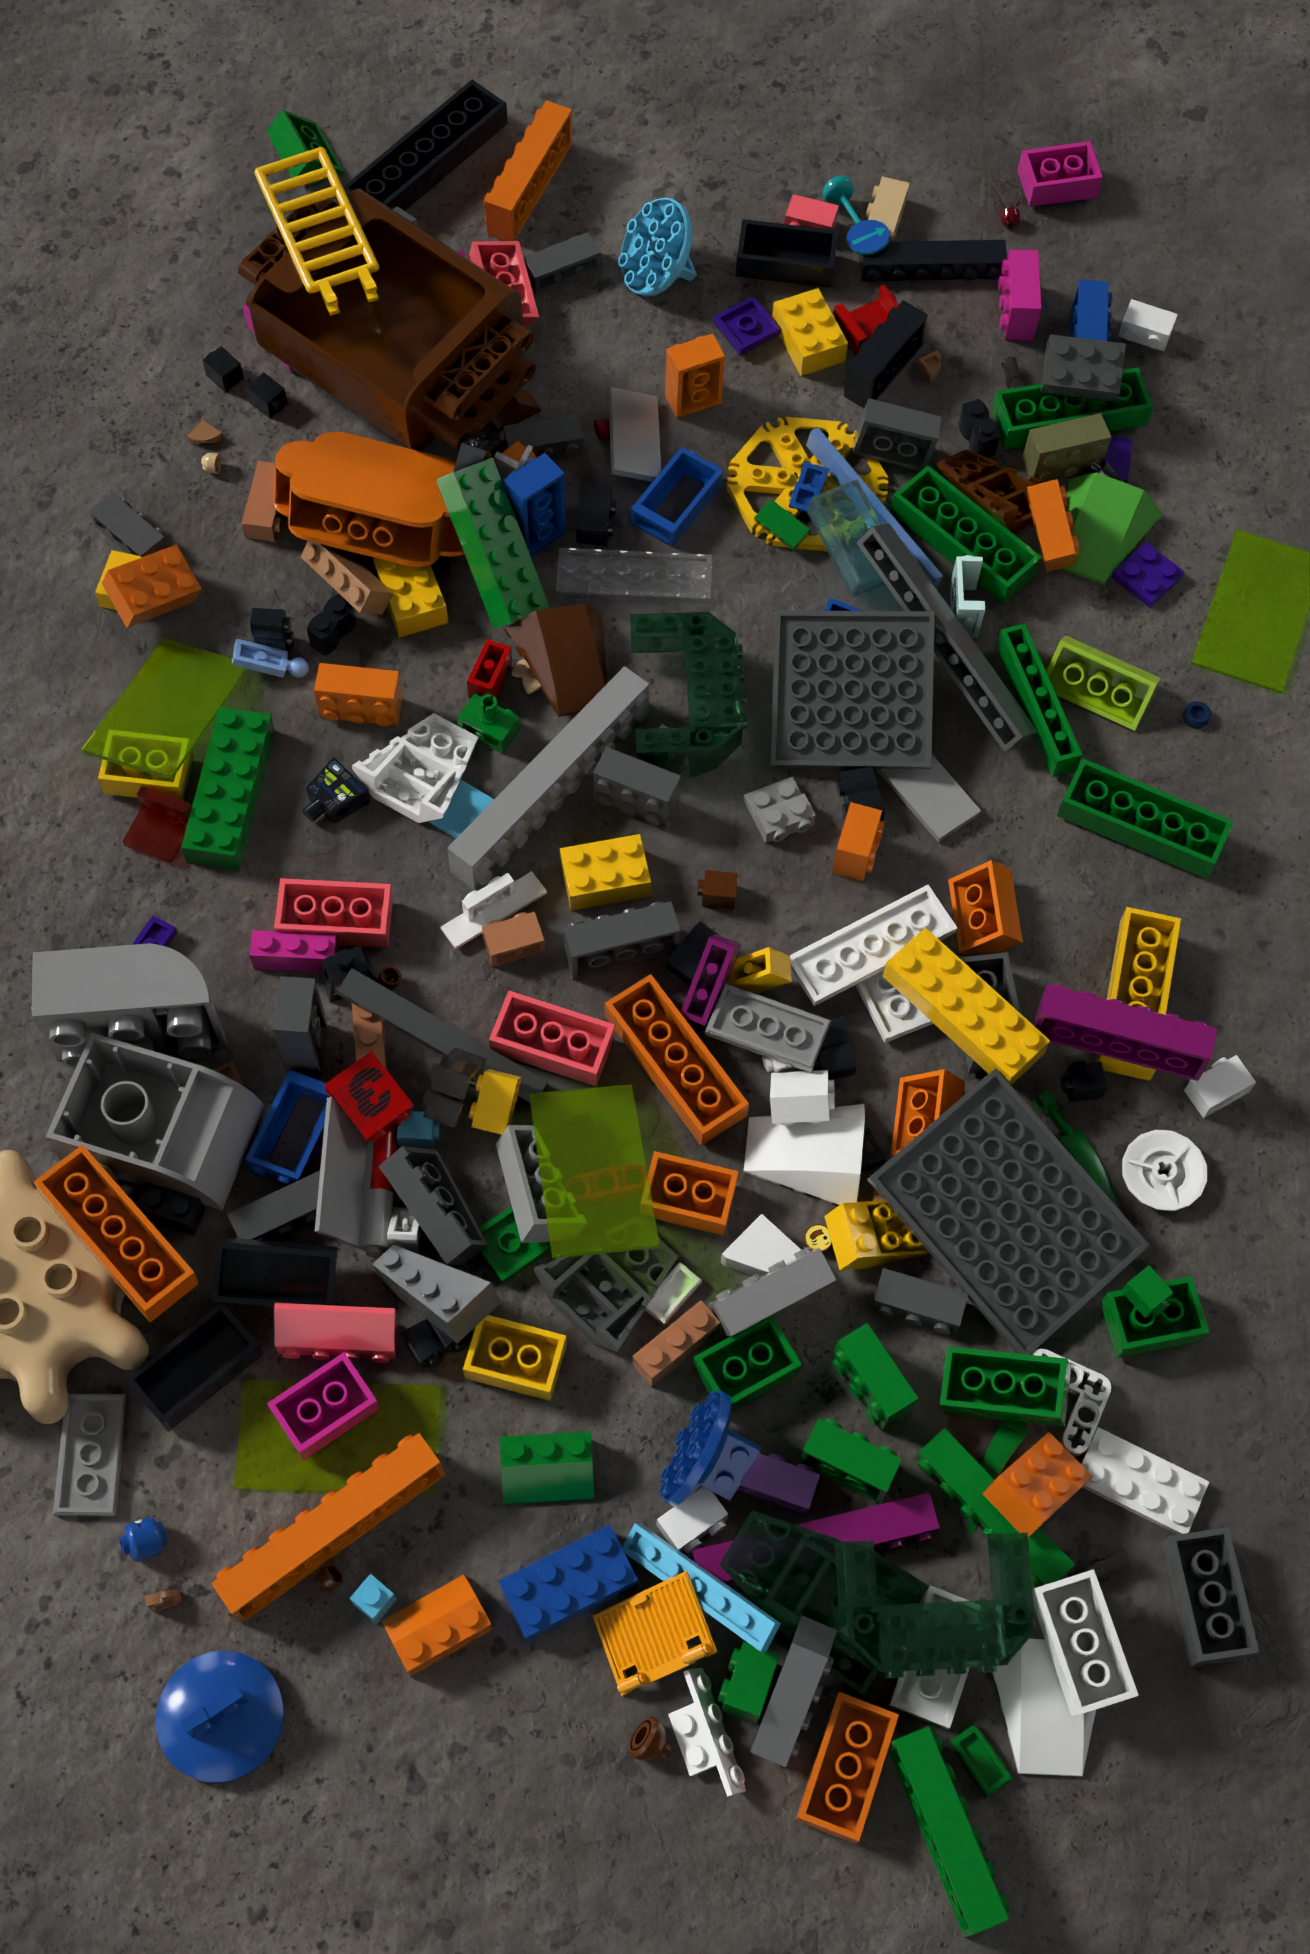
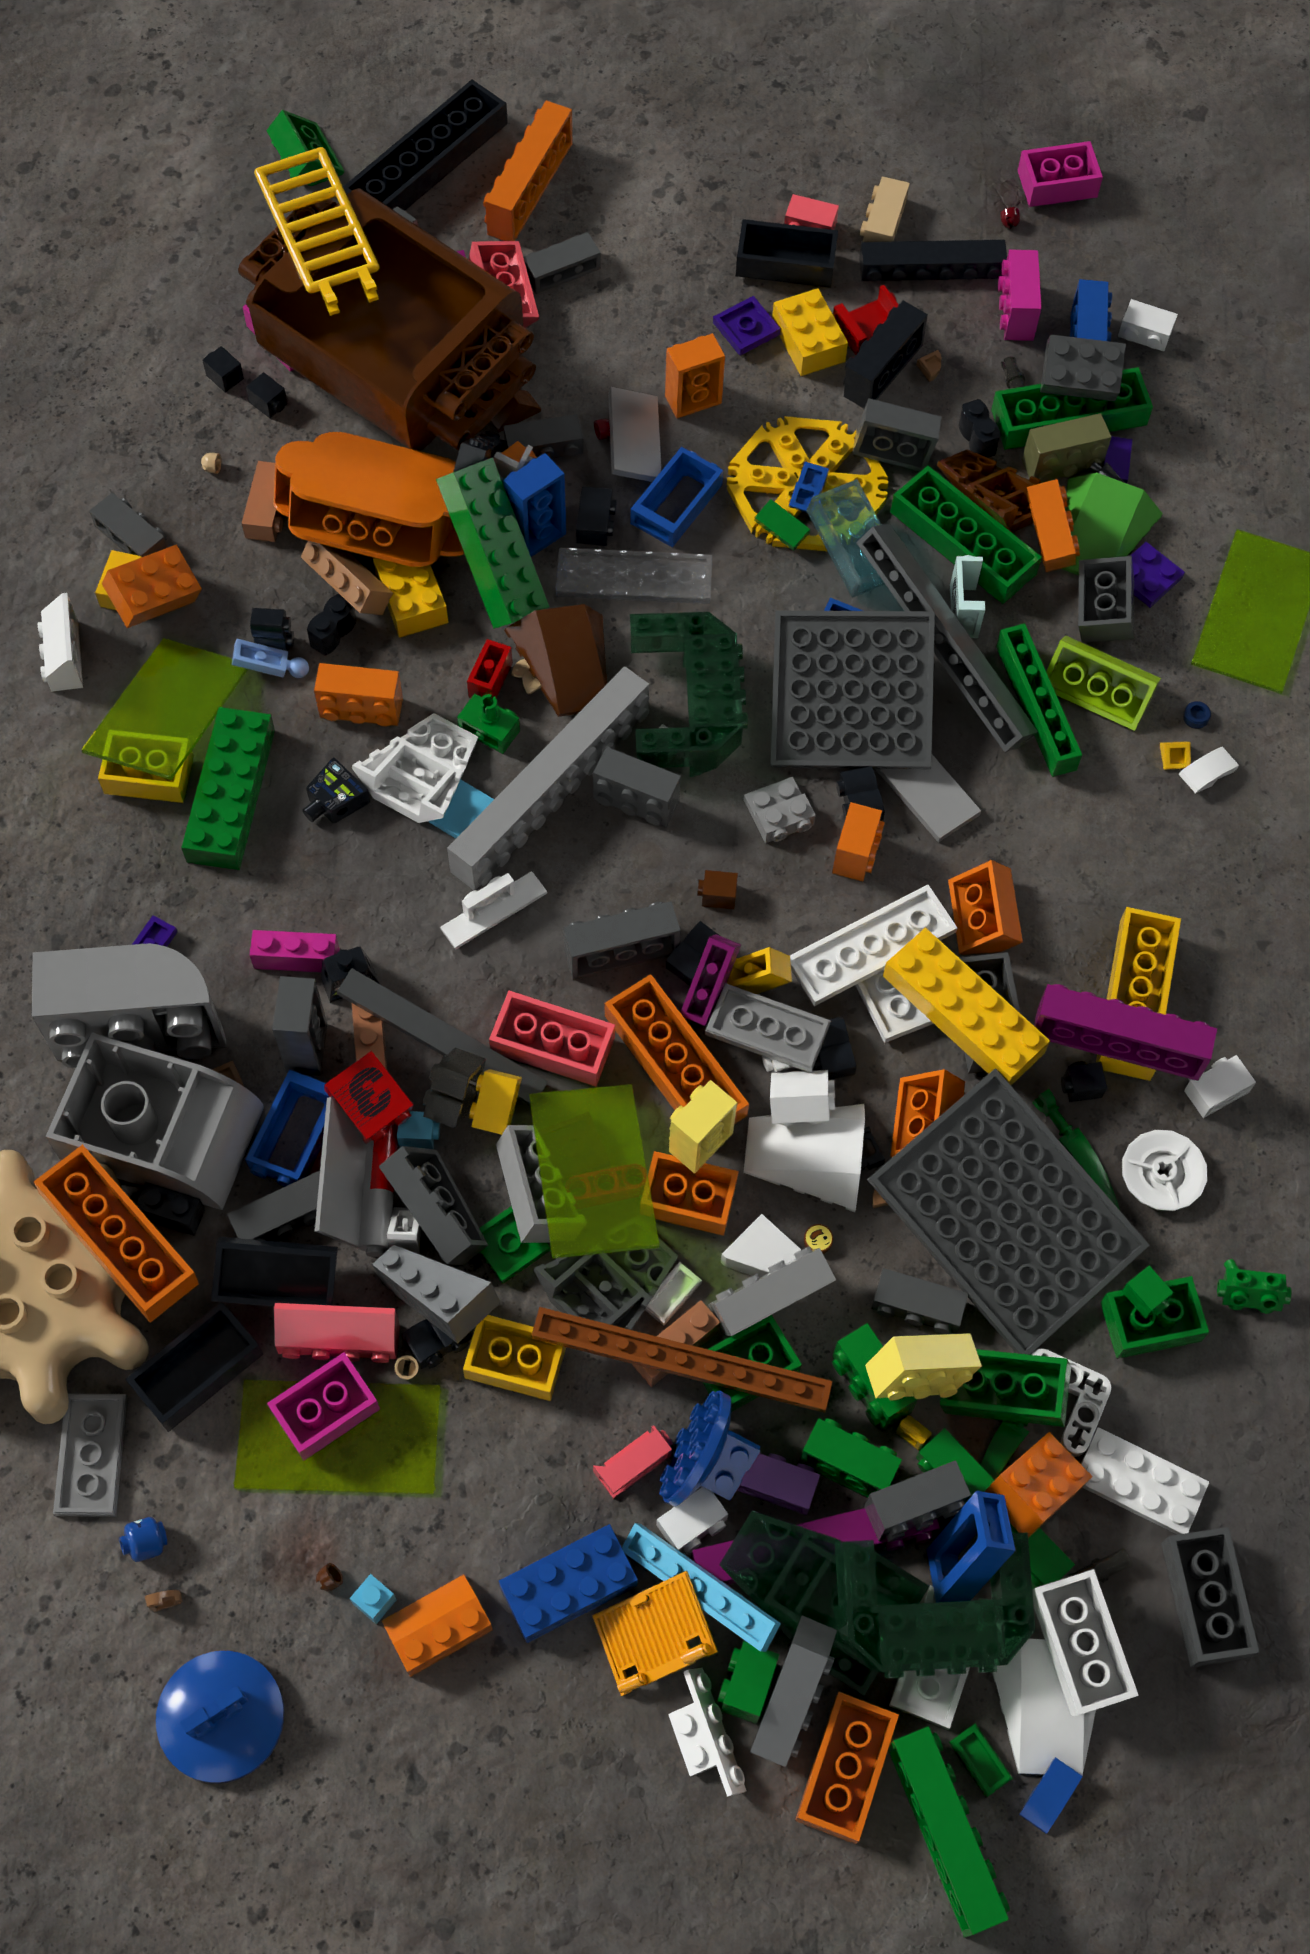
clear red bracket [123,786,192,863] -> none
medium nougat tile [186,420,223,445] -> none
orange brick [211,1433,446,1624] -> none
coral brick [274,878,393,948] -> none
reddish brown hinge [378,966,402,990] -> none
nougat brick [482,912,545,967] -> none
green slope [500,1431,595,1505] -> none
yellow brick [560,834,651,911] -> none
medium azure bracket [618,198,697,297] -> none
reddish brown brick [629,1716,671,1761] -> none
medium blue tile [806,427,943,589] -> none
piece [822,175,890,255] -> none
yellow slope [824,1201,929,1271] -> none
green brick [1057,758,1234,879] -> none
none -> white slope [38,593,83,692]
none -> tan hinge [395,1355,419,1380]
none -> dark orange plate [531,1307,833,1413]
none -> coral window [593,1425,673,1499]
none -> light yellow brick [669,1080,737,1174]
none -> dark grey brick [864,1460,971,1542]
none -> light yellow brick [865,1333,982,1401]
none -> yellow slope [896,1416,932,1450]
none -> blue piece [926,1491,1016,1608]
none -> blue slope [1019,1757,1083,1834]
none -> dark grey brick [1078,556,1134,643]
none -> yellow slope [1160,741,1191,770]
none -> white slope [1179,747,1239,794]
none -> green brick [1217,1259,1292,1314]

